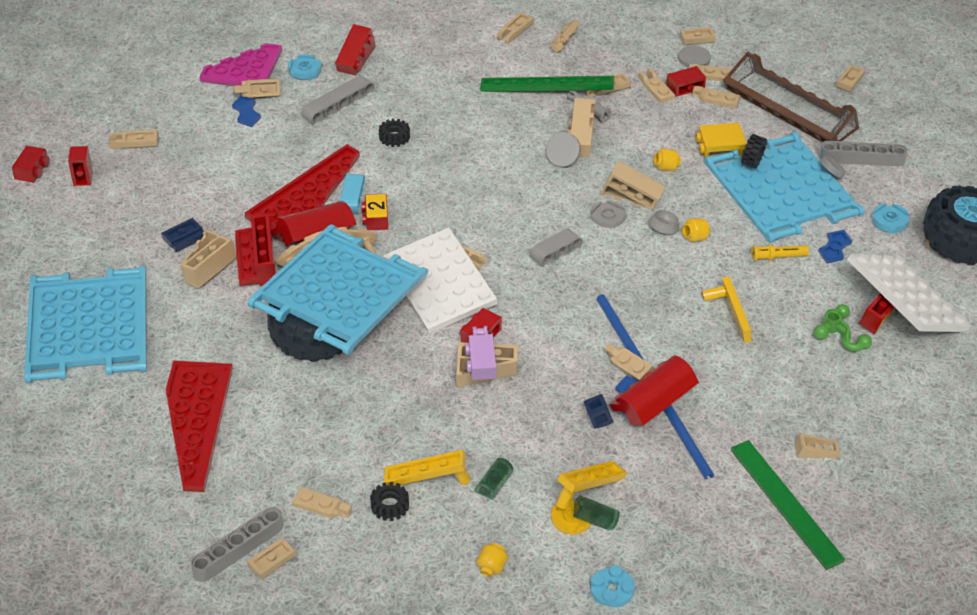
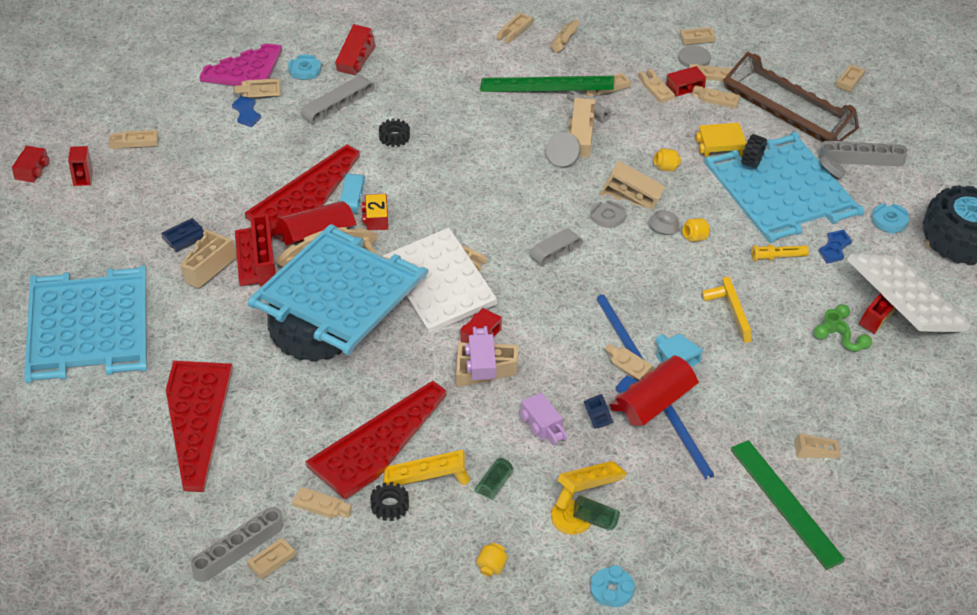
none -> red wing [305,380,446,500]
none -> lavender brick [519,392,567,445]
none -> medium azure torso [655,334,703,367]

